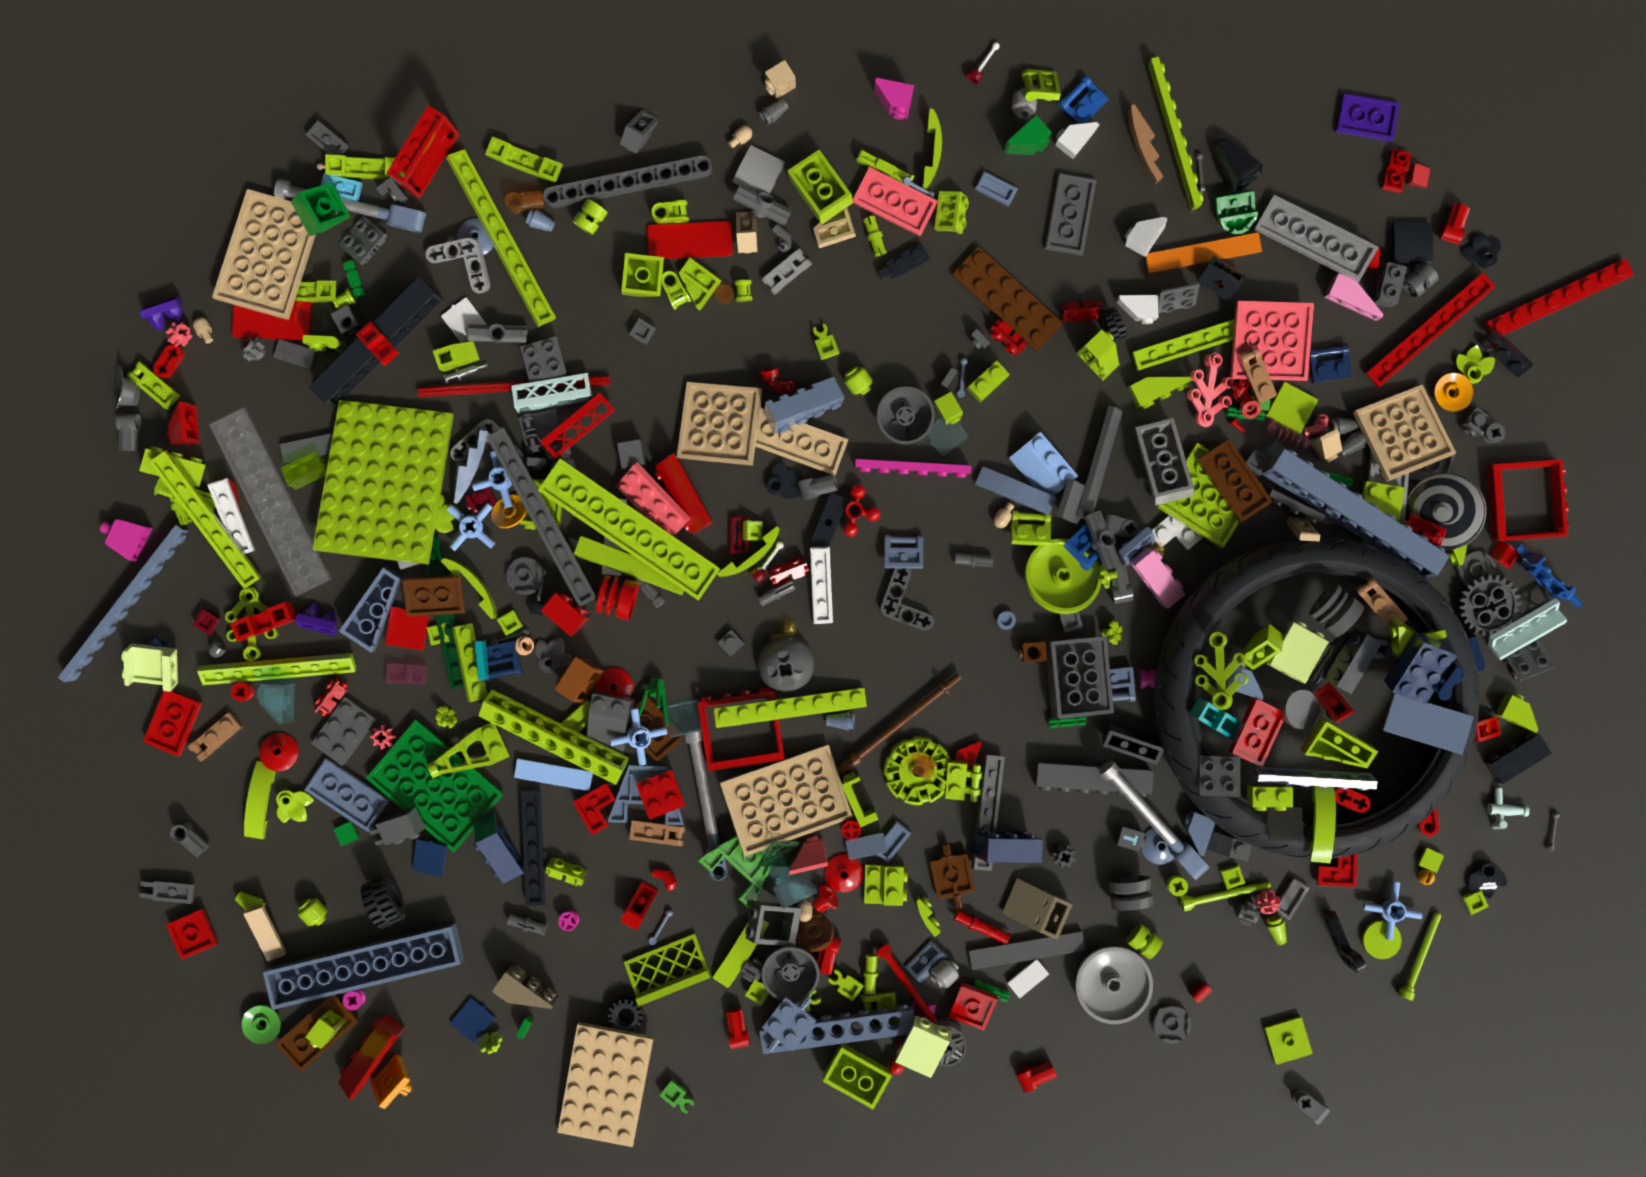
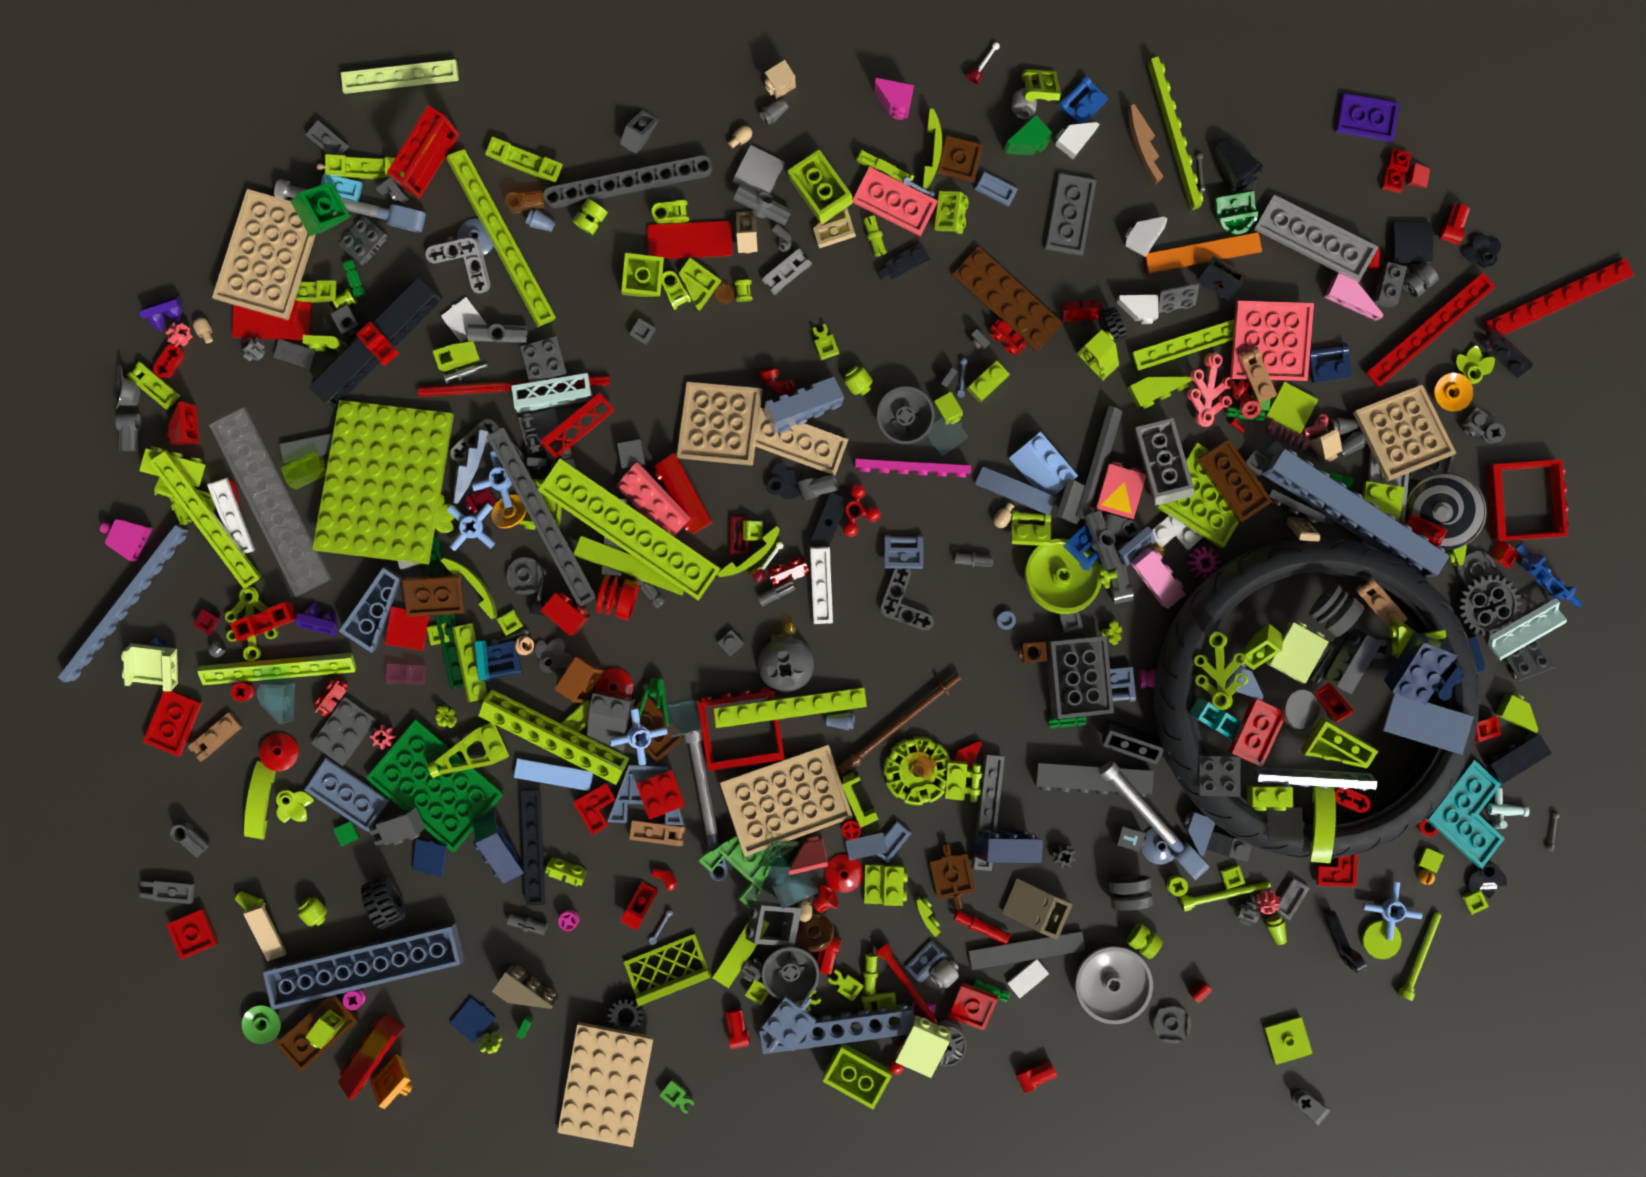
none -> yellowish green plate [341,59,459,94]
none -> reddish brown plate [937,135,983,183]
none -> coral brick [1094,462,1146,520]
none -> dark pink gear [1187,547,1221,579]
none -> teal plate [1425,759,1505,868]

